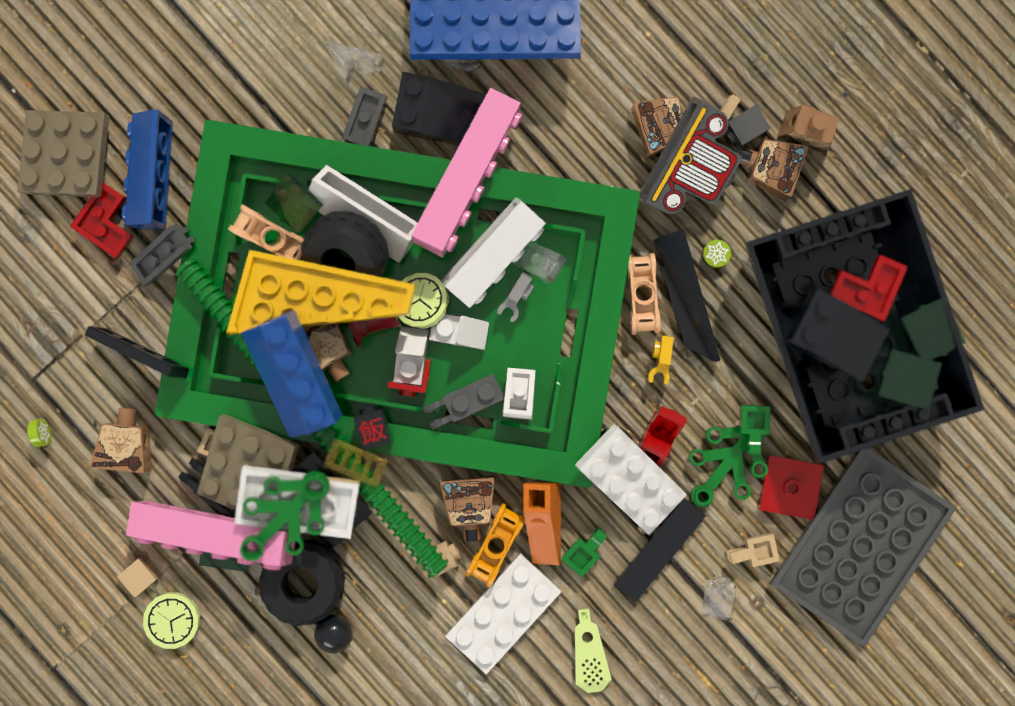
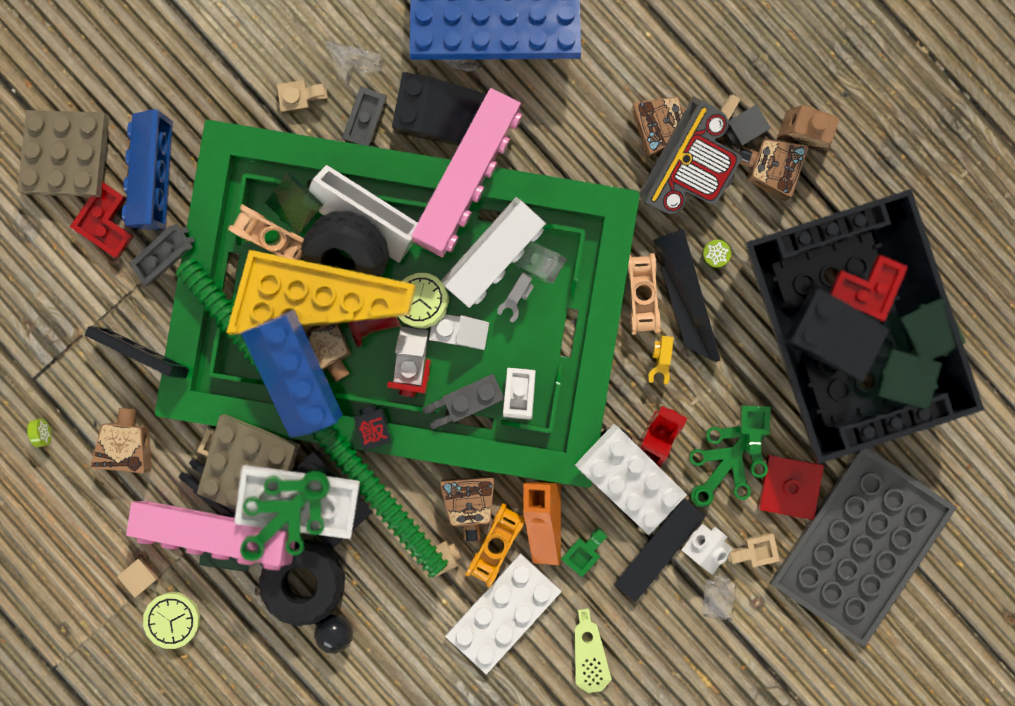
clear yellow slope [323,438,388,488] -> none
none -> tan plate [277,80,328,114]
none -> white brick [682,524,733,574]

